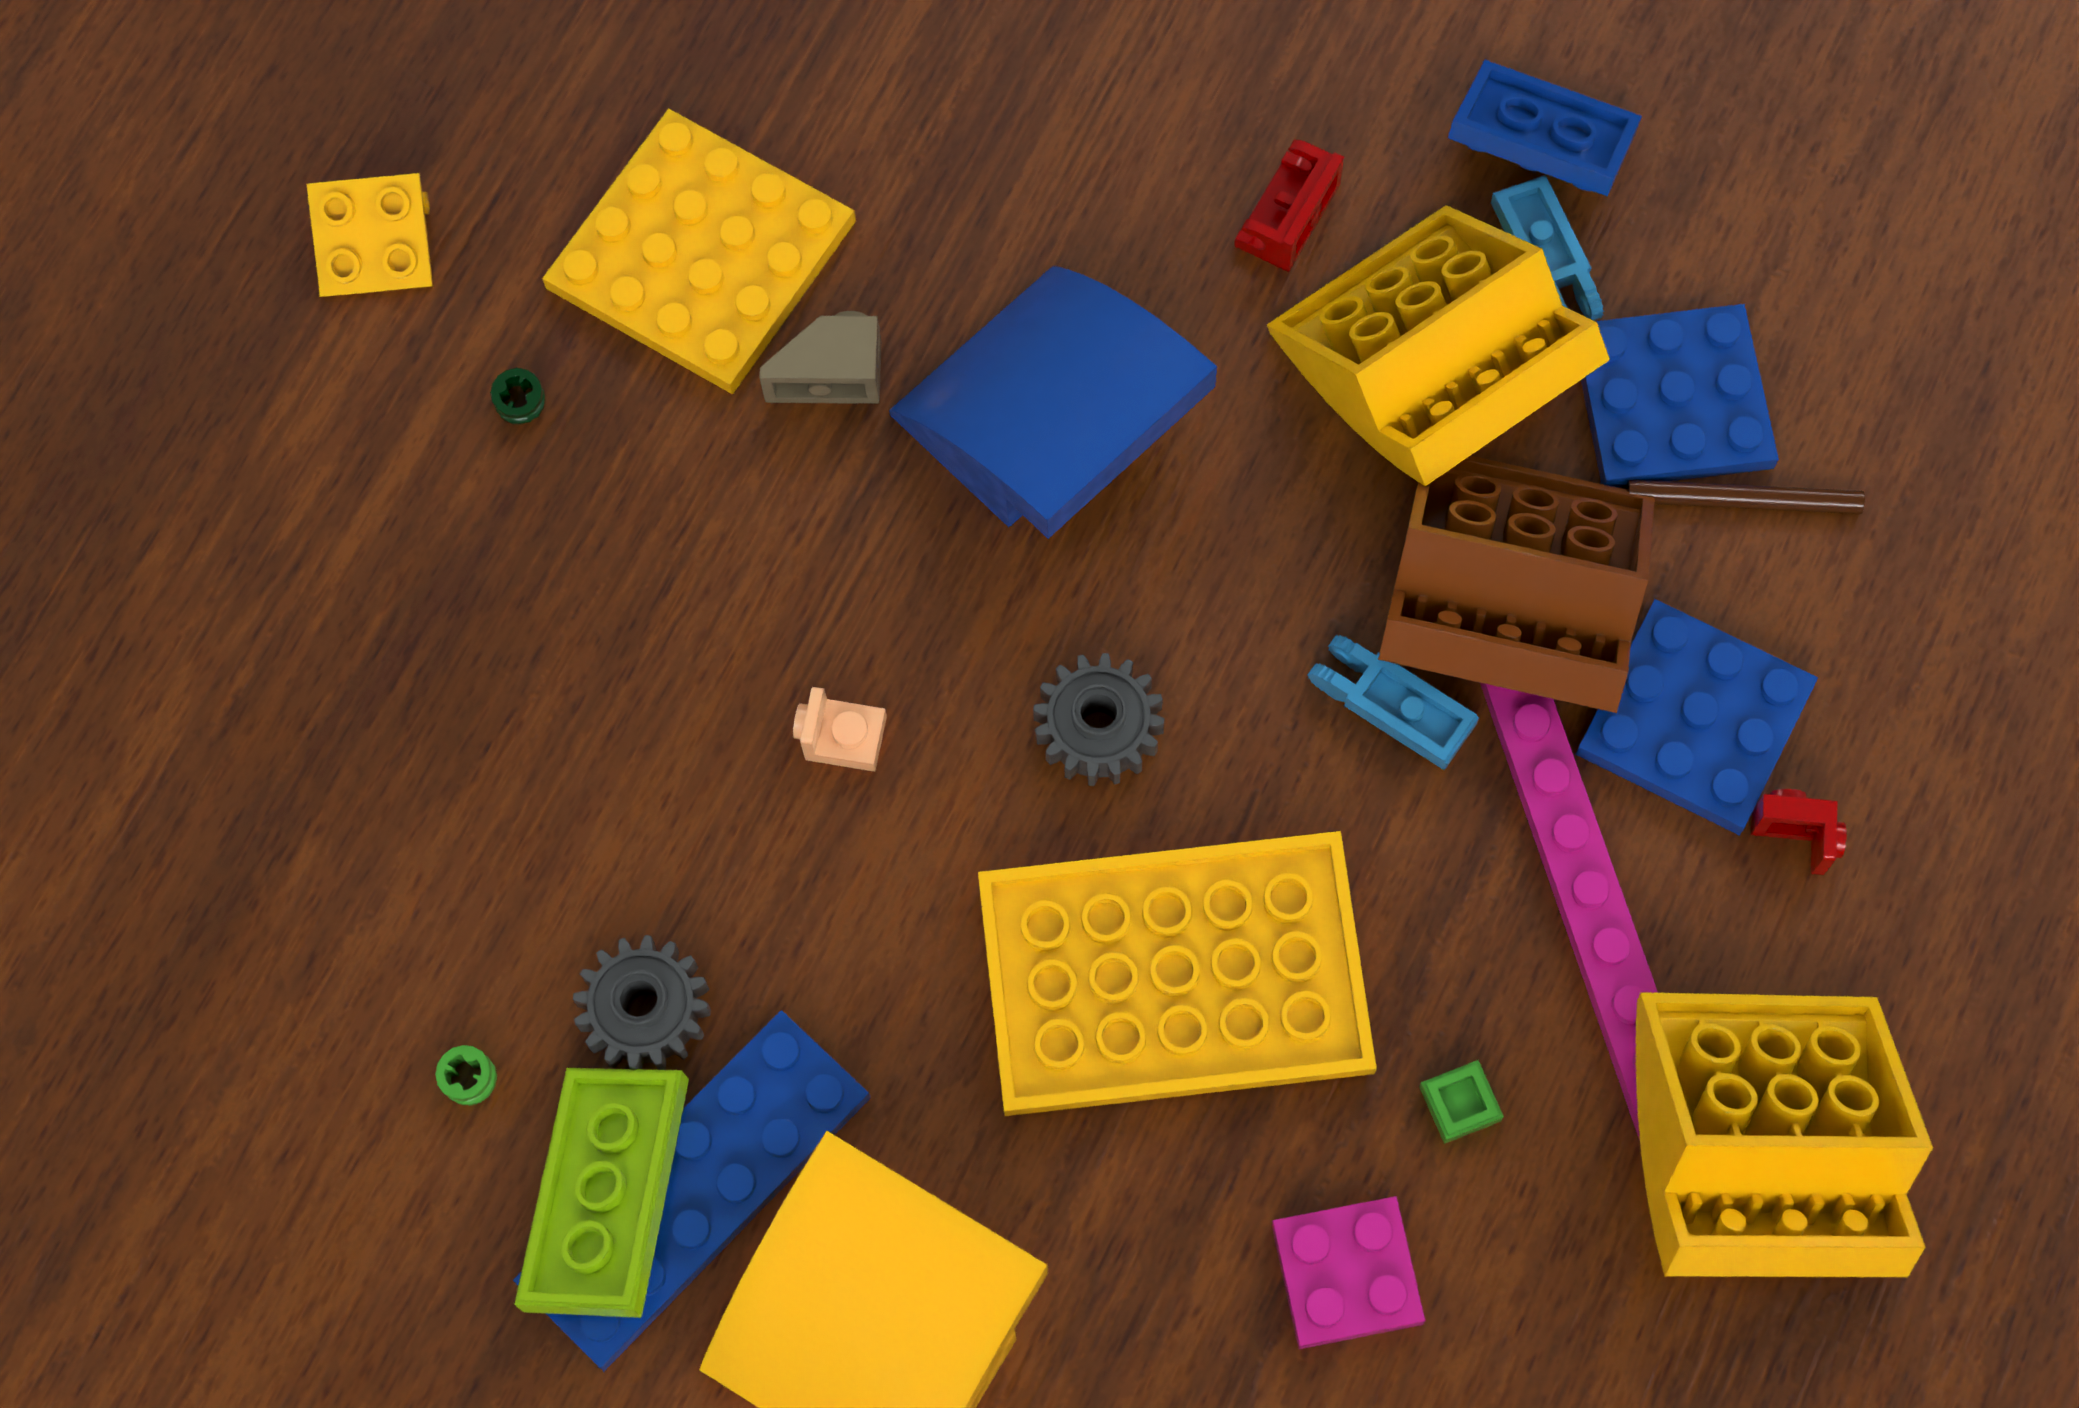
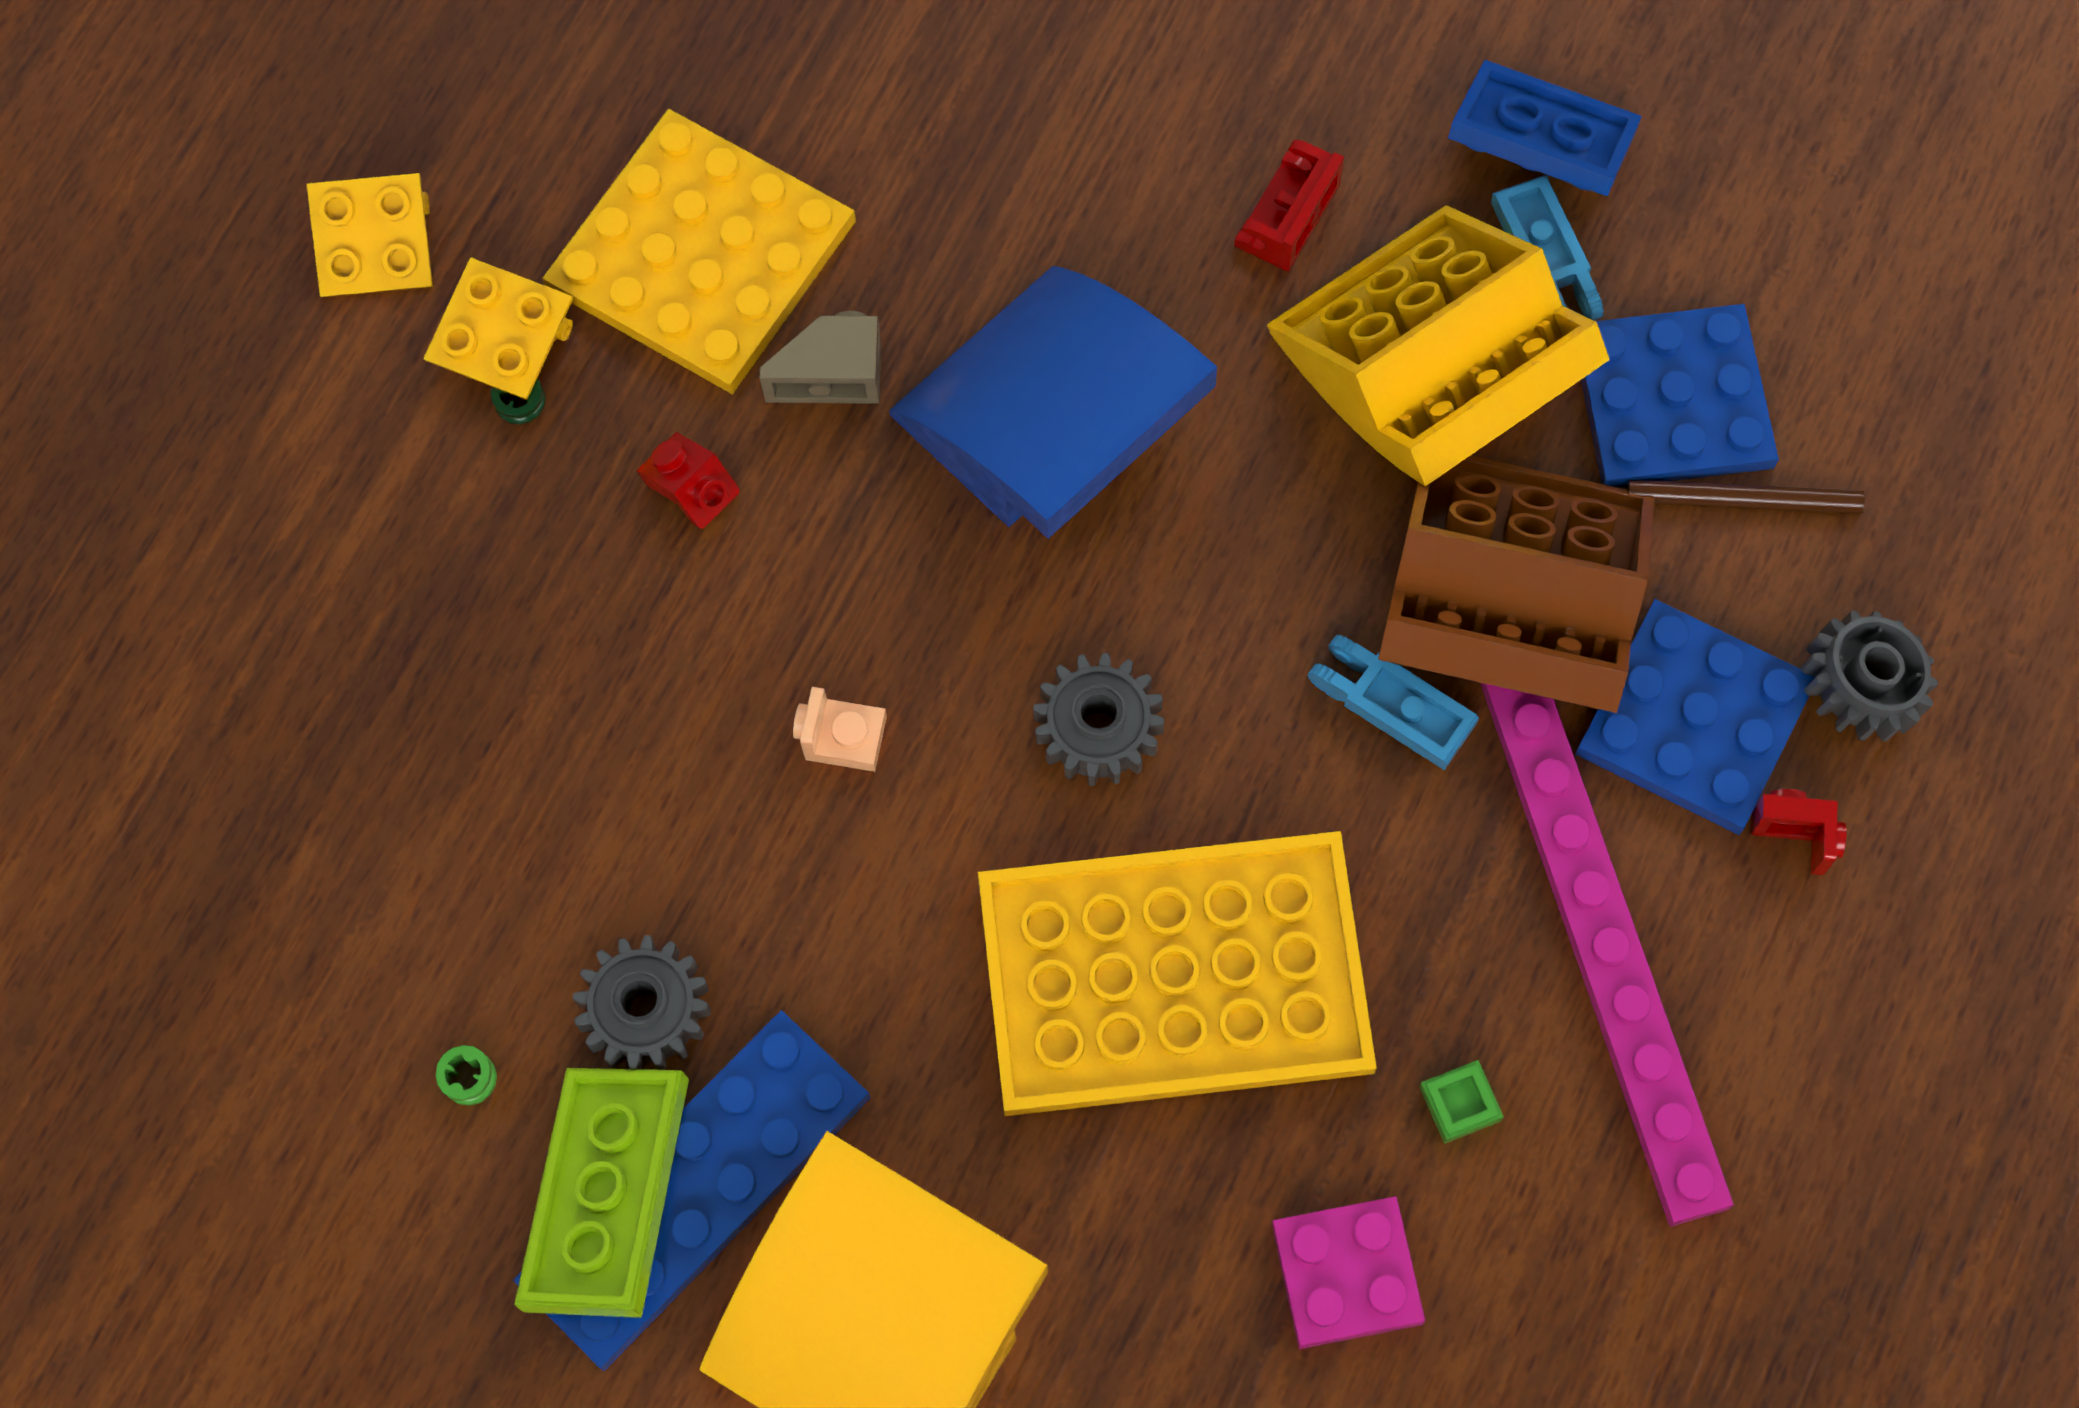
yellow slope [1636,992,1933,1277] -> none
none -> yellow hinge [423,257,573,400]
none -> red bracket [636,432,740,529]
none -> dark grey gear [1801,610,1938,741]

